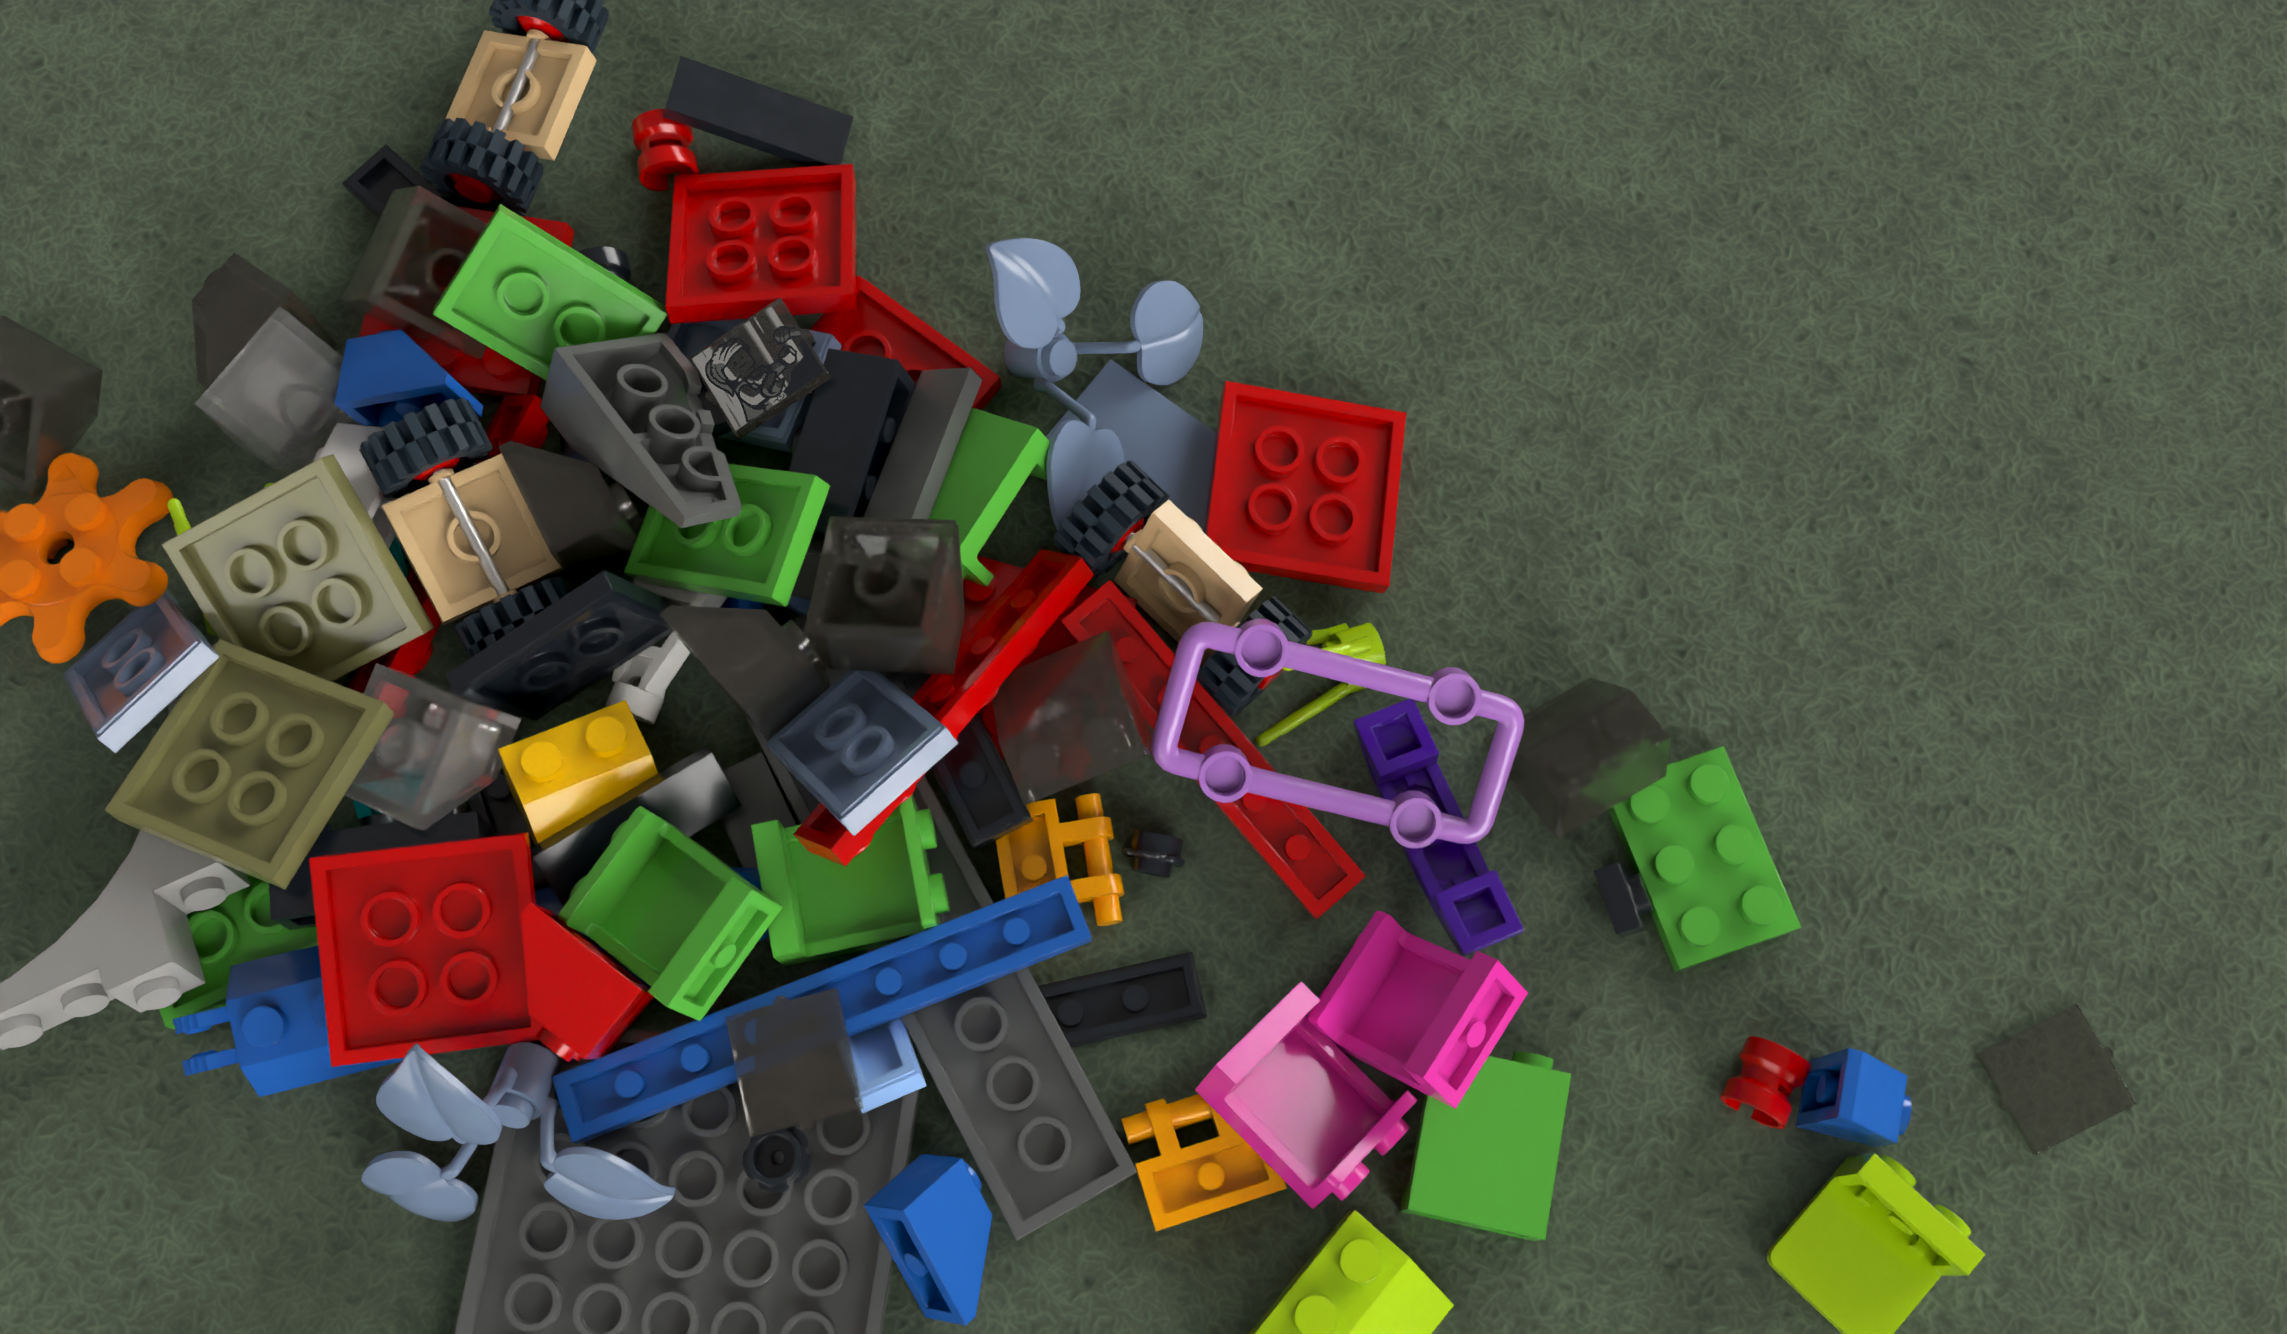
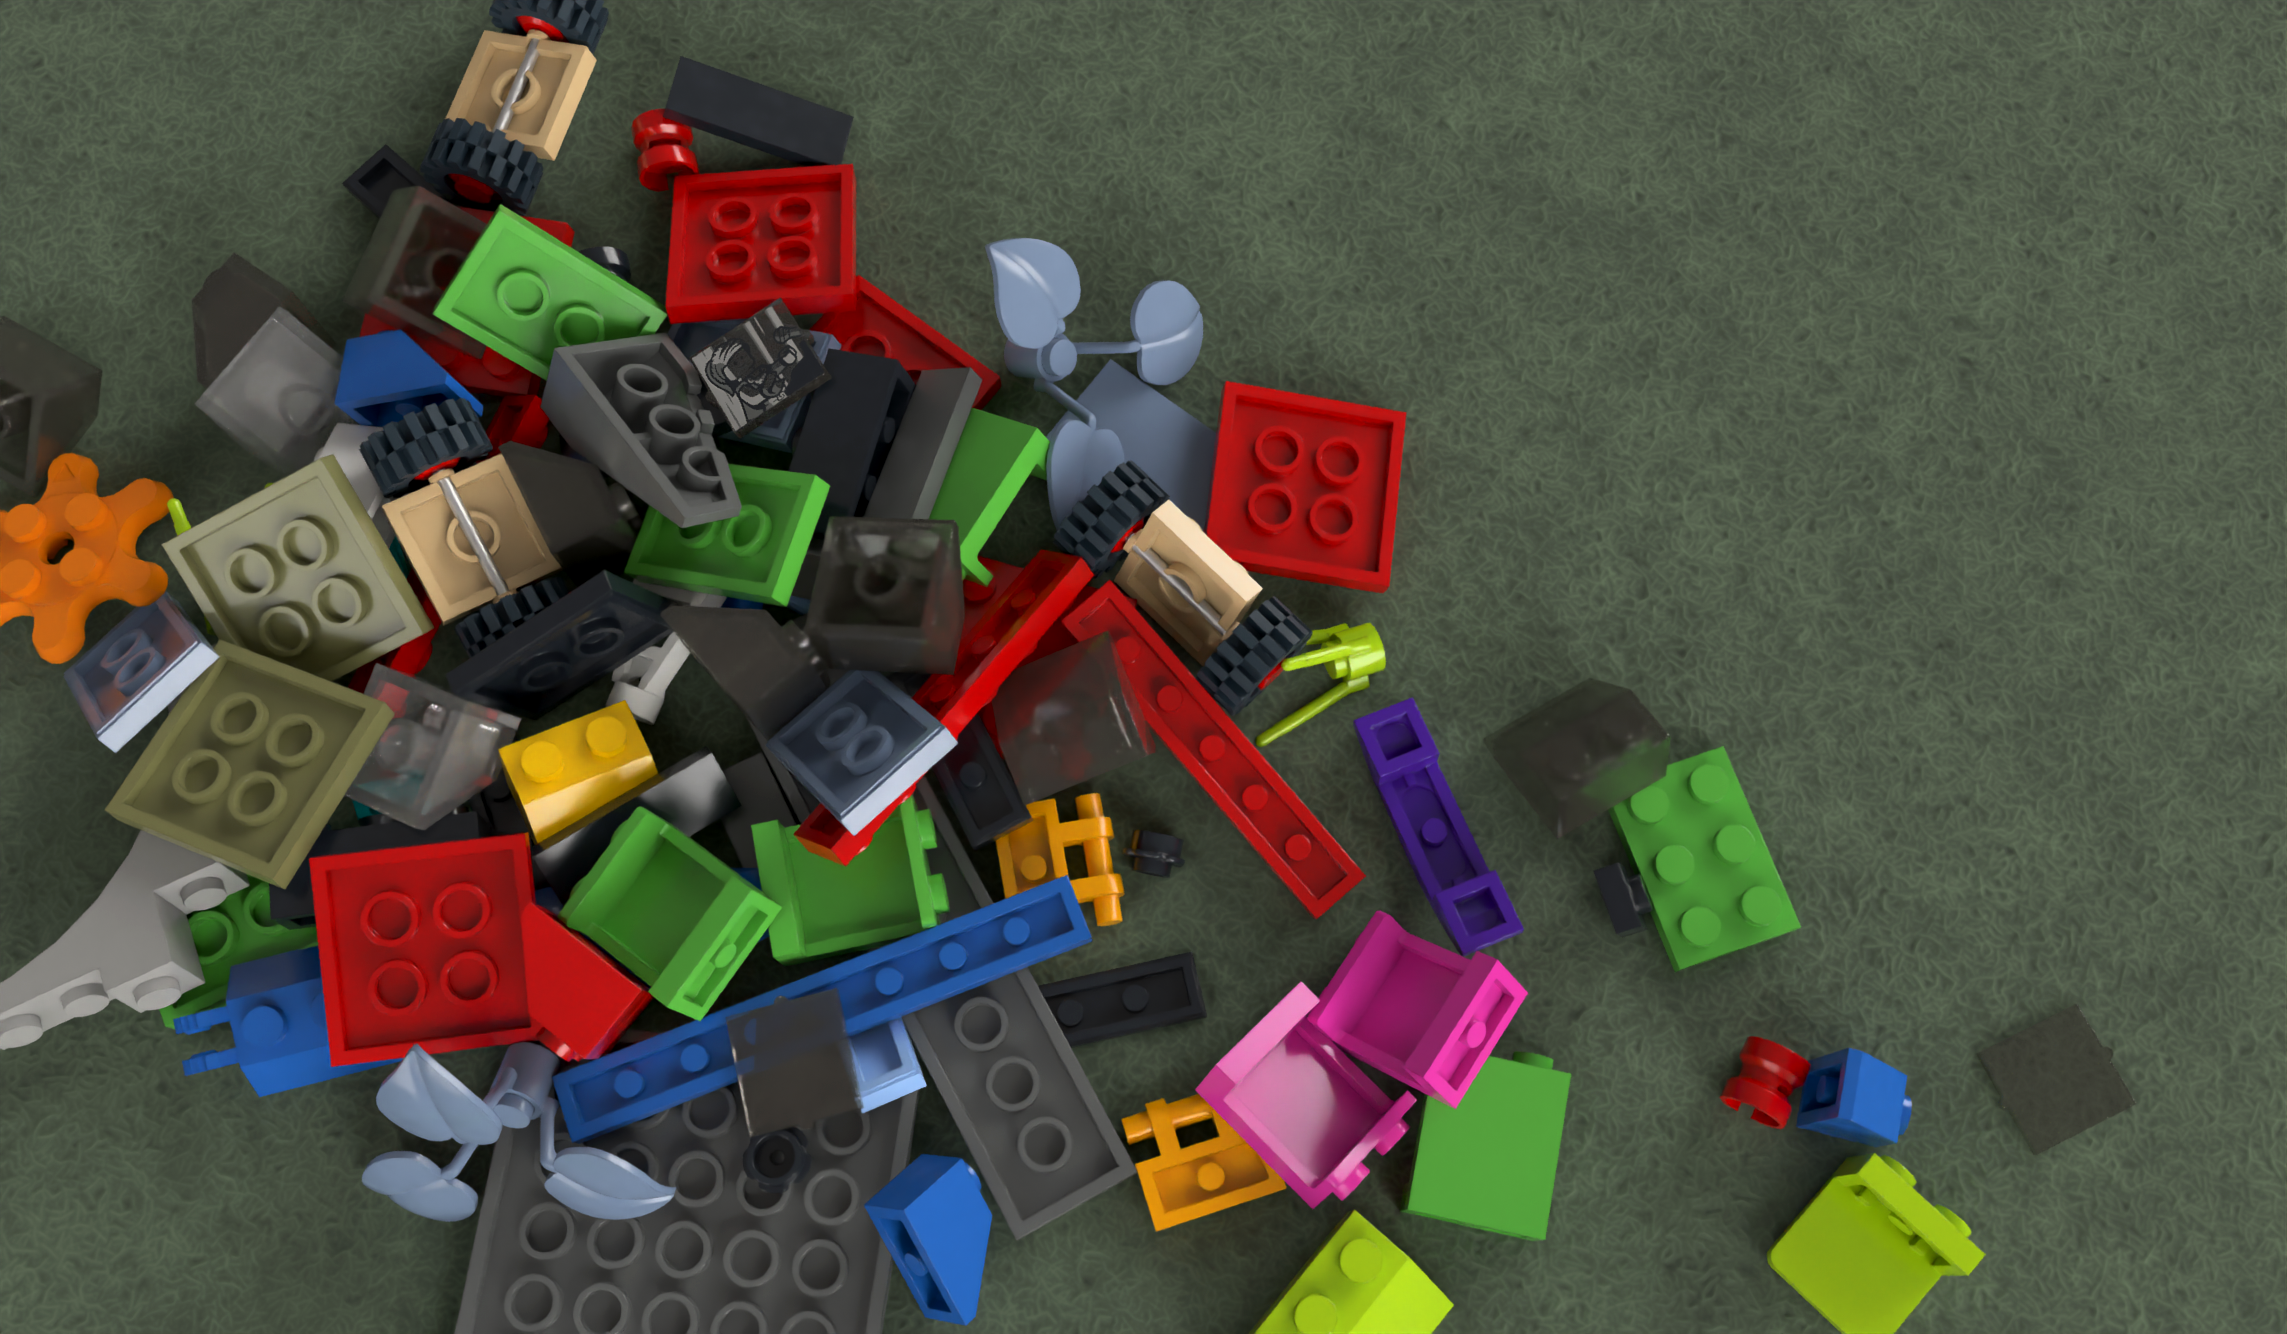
medium lavender bar [1151,619,1524,849] -> none

